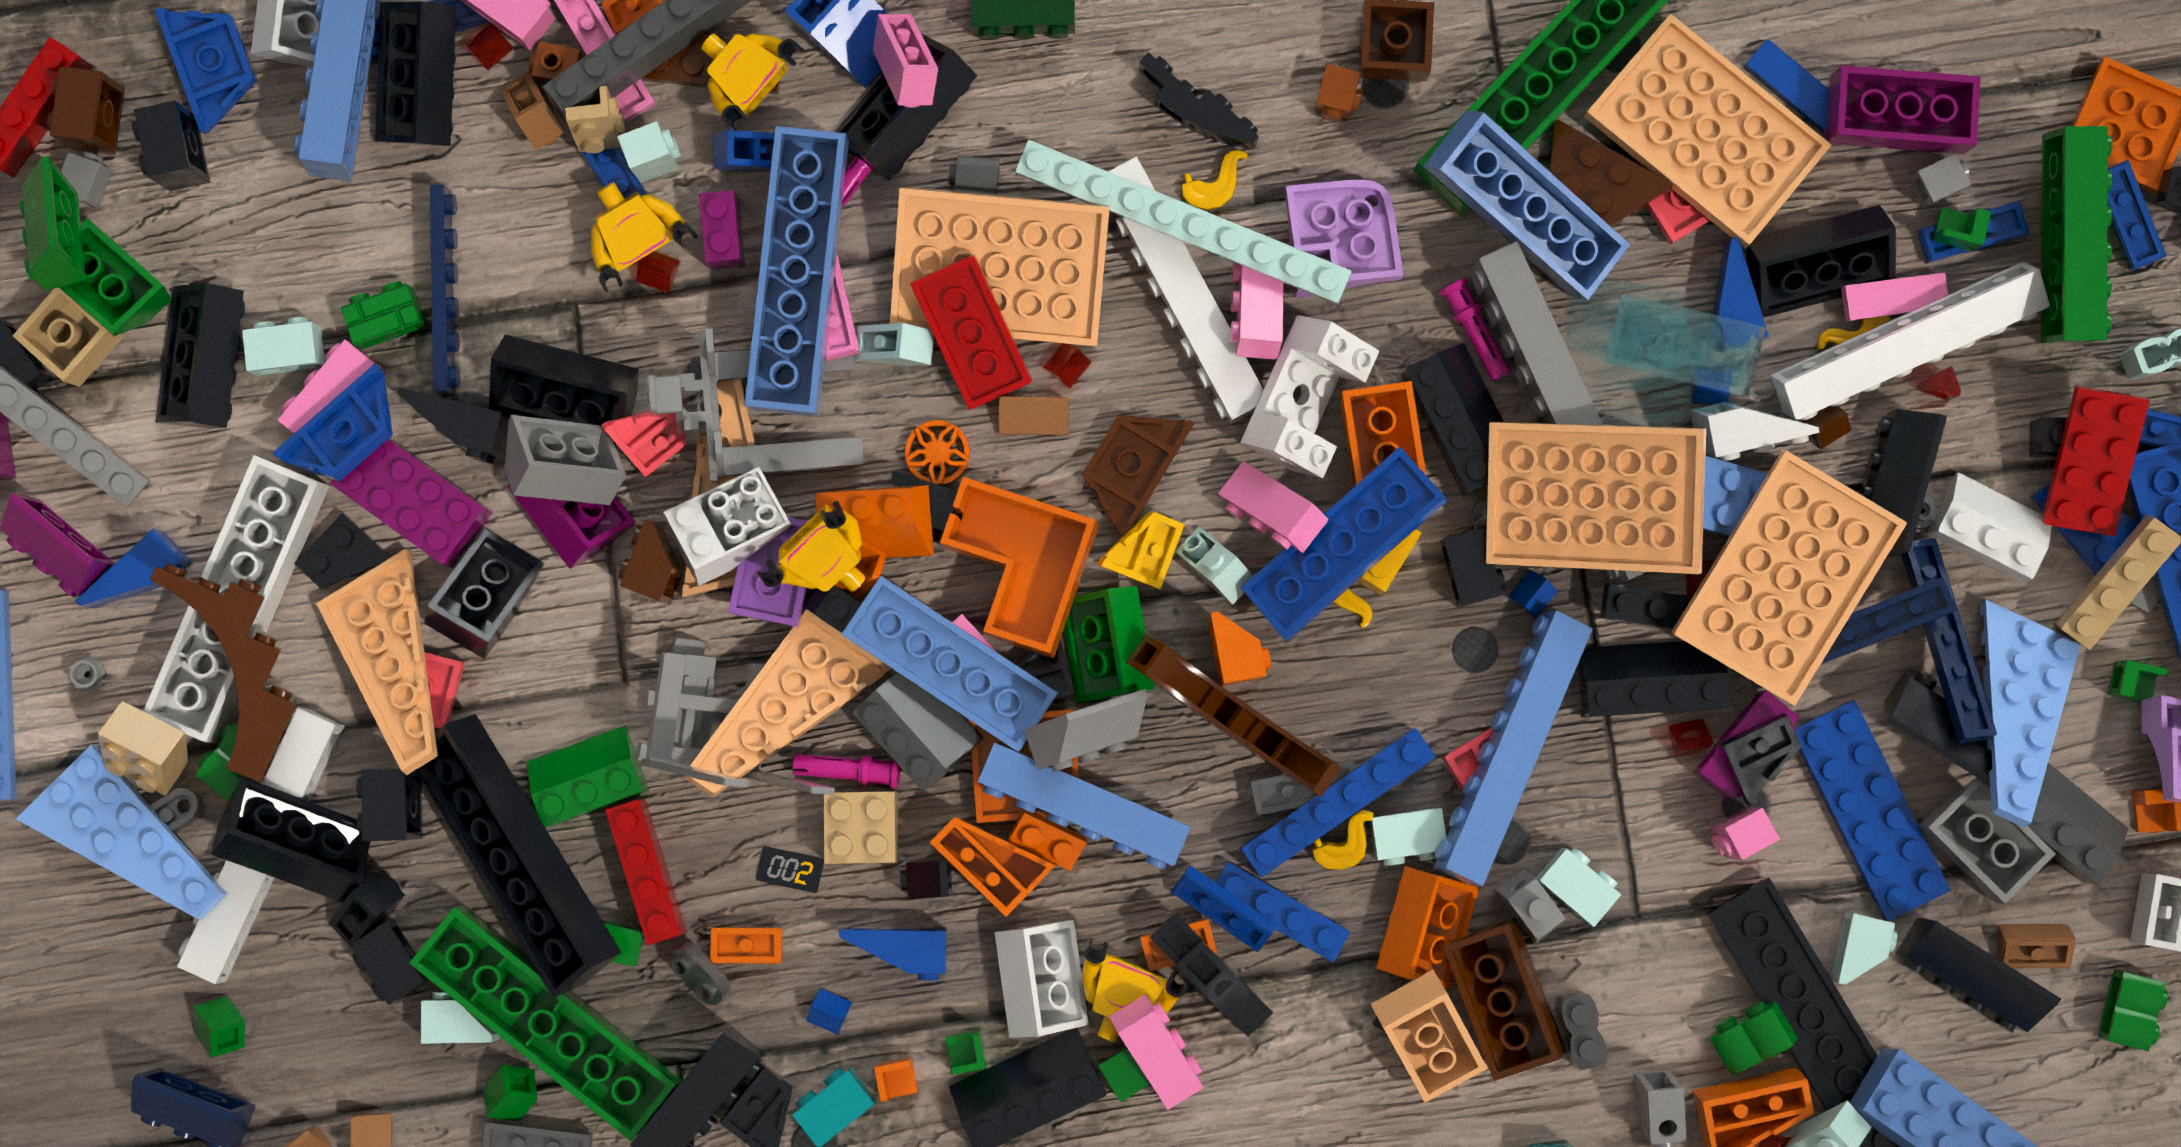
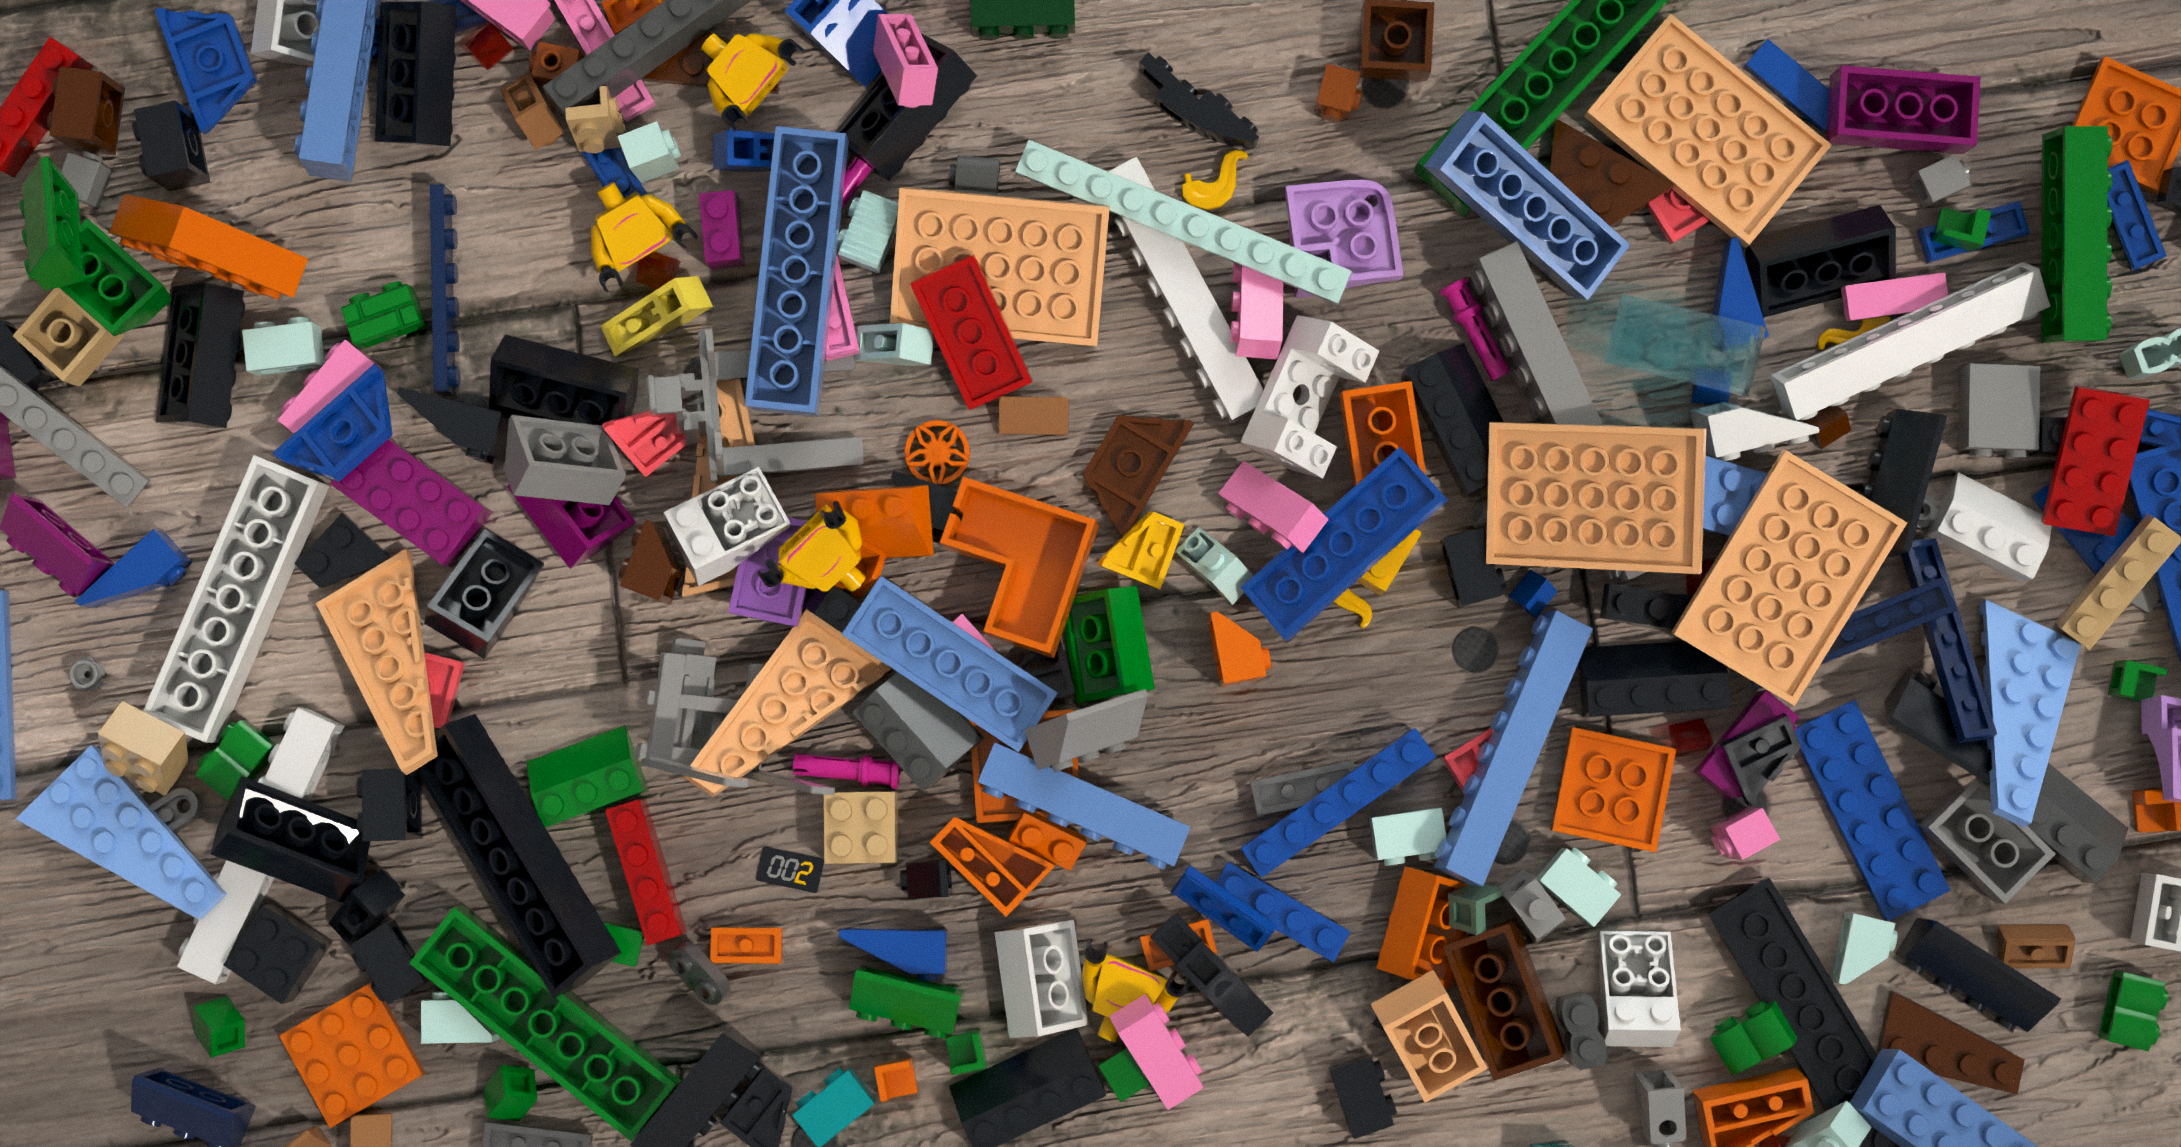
reddish brown arch [150,563,297,782] -> none
blue slope [806,988,853,1035] -> none
clear red slope [1043,343,1092,389] -> none
reddish brown arch [1126,634,1341,797] -> none
yellow piece [1312,810,1374,870] -> none
clear red slope [1917,366,1961,401] -> none
none -> orange piece [109,194,308,300]
none -> black brick [223,903,333,1004]
none -> orange plate [279,982,426,1128]
none -> light yellow slope [600,276,713,357]
none -> light aqua brick [837,190,898,274]
none -> green slope [849,965,964,1039]
none -> black brick [1328,1054,1397,1139]
none -> sand green panel [1448,884,1502,935]
none -> orange plate [1550,727,1676,853]
none -> white slope [1599,931,1681,1047]
none -> reddish brown wing [1876,991,2025,1095]
none -> light grey brick [1958,363,2040,459]

